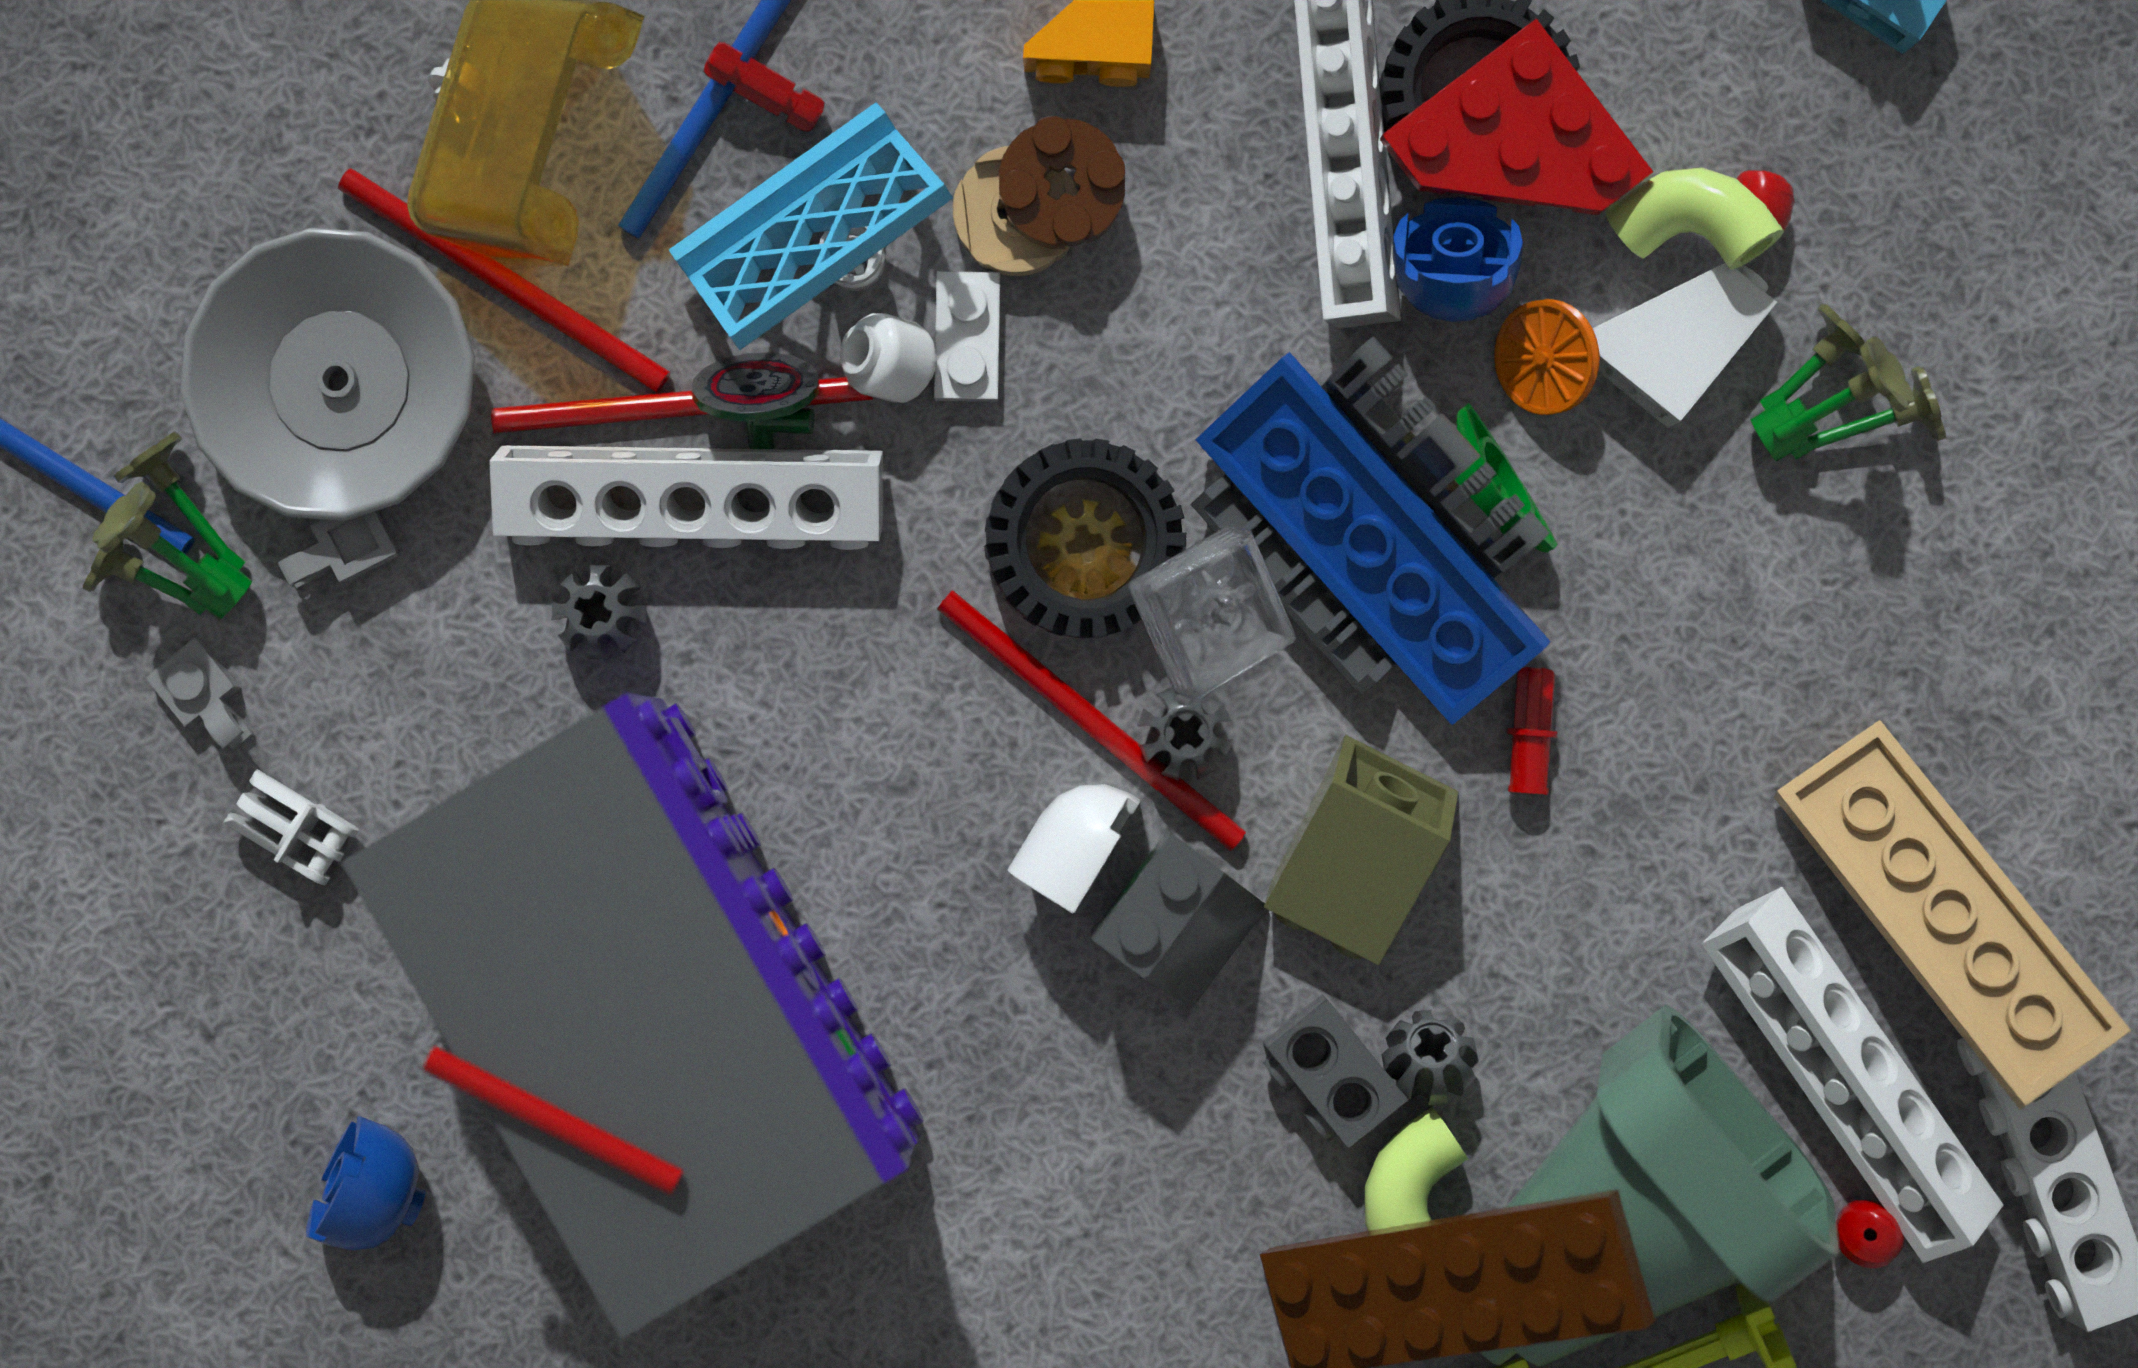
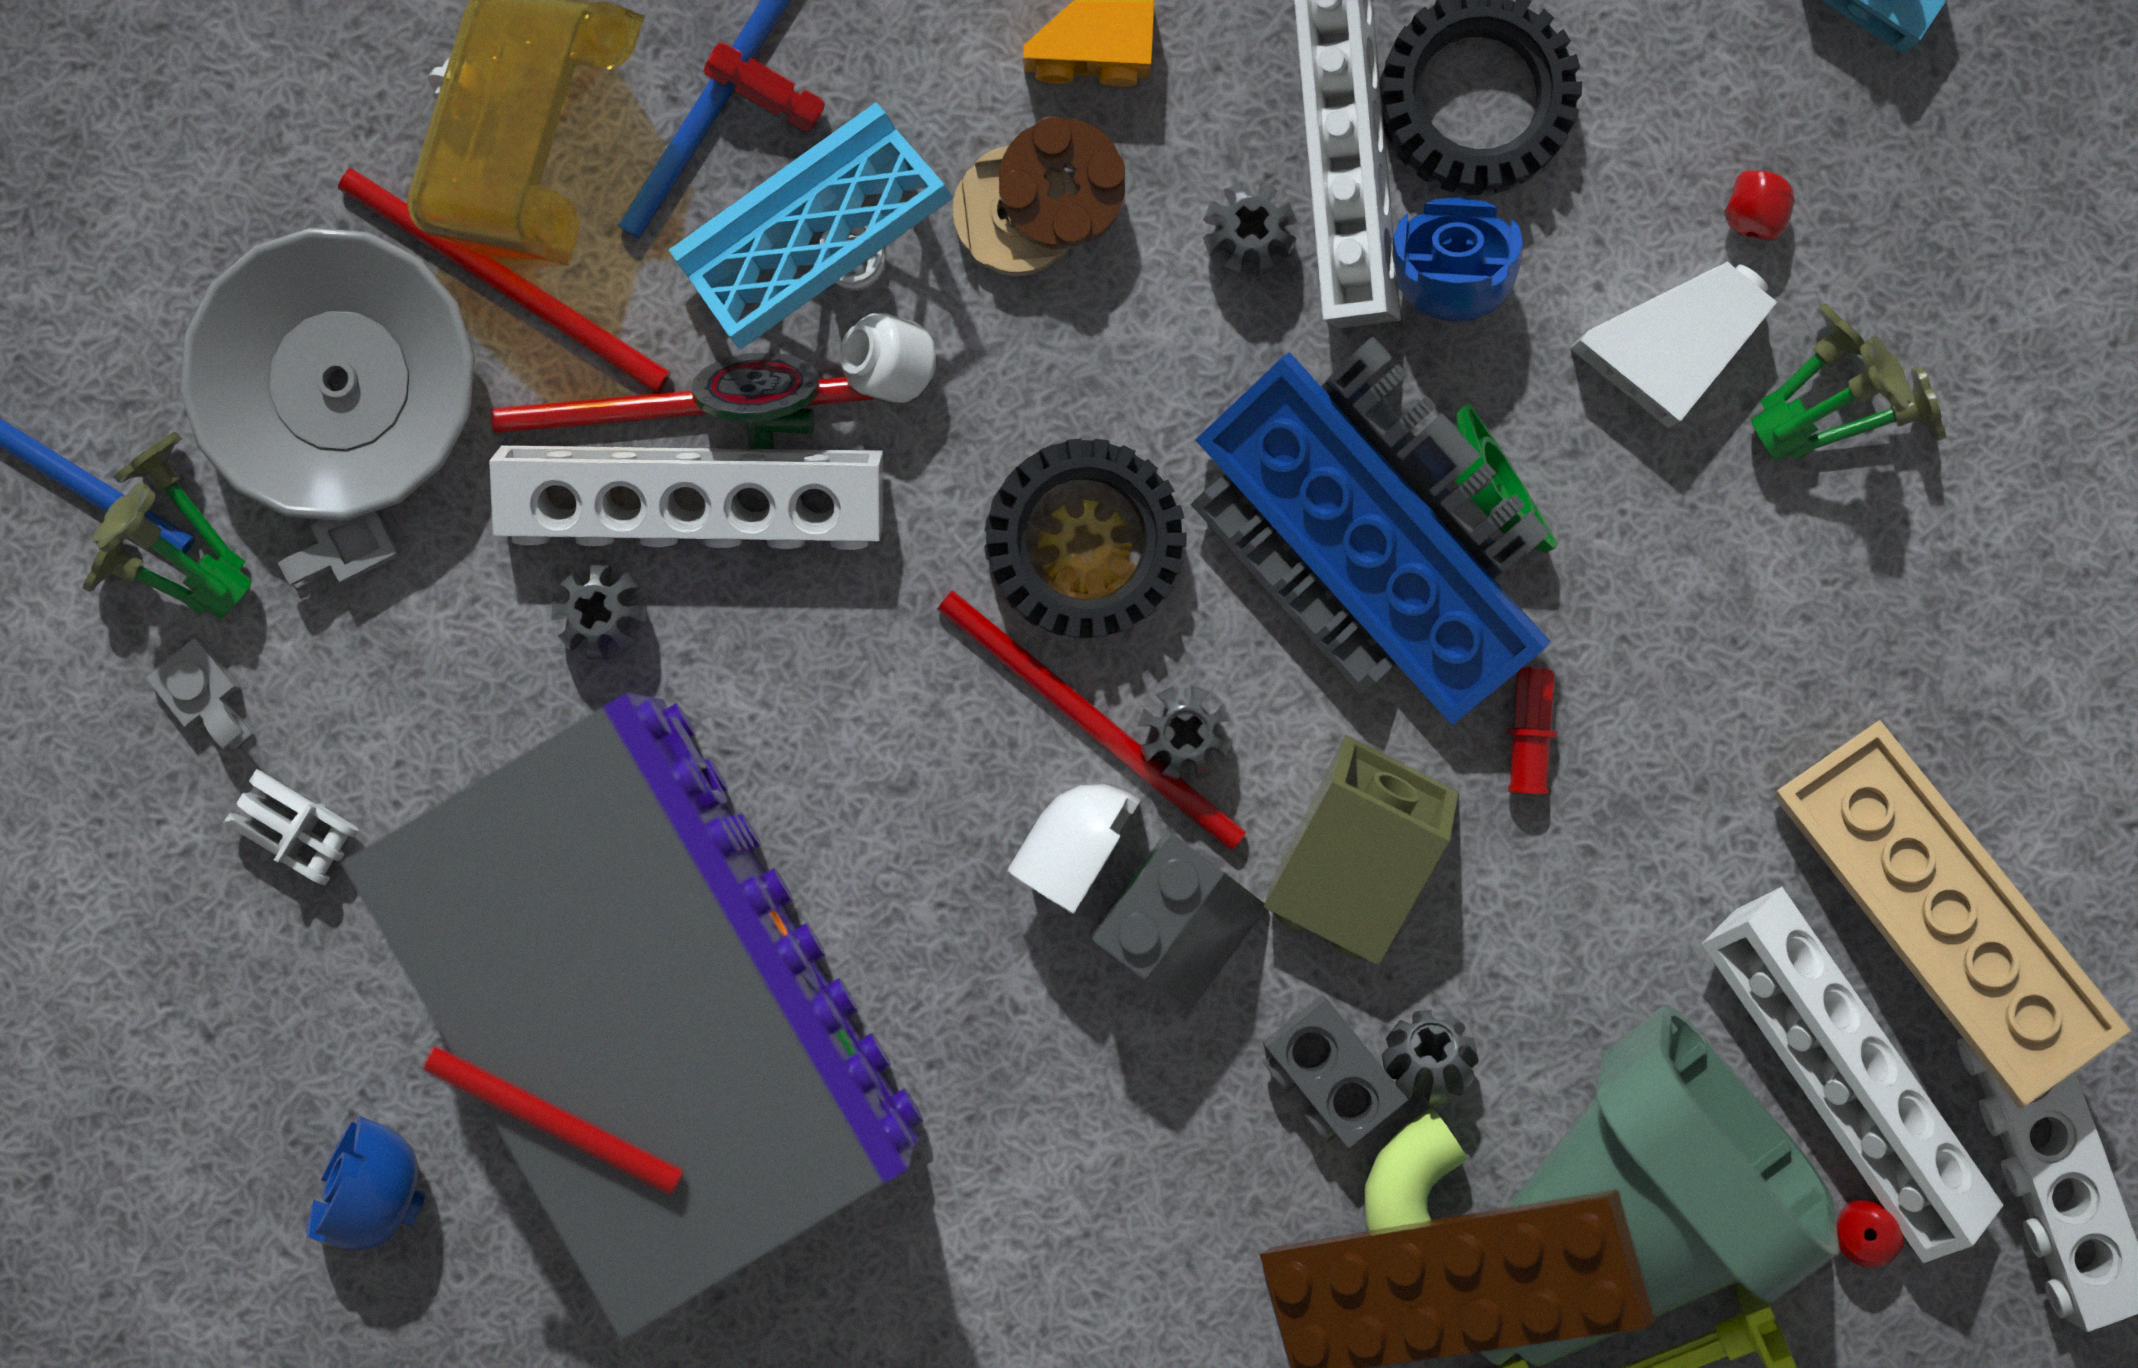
white plate [934,271,1000,402] -> none
clear brick [1128,525,1296,700] -> none
red plate [1380,19,1653,215] -> none
orange wheel [1494,299,1600,415] -> none
yellowish green cylinder [1605,168,1784,270] -> none
none -> dark grey piece [1203,182,1297,277]

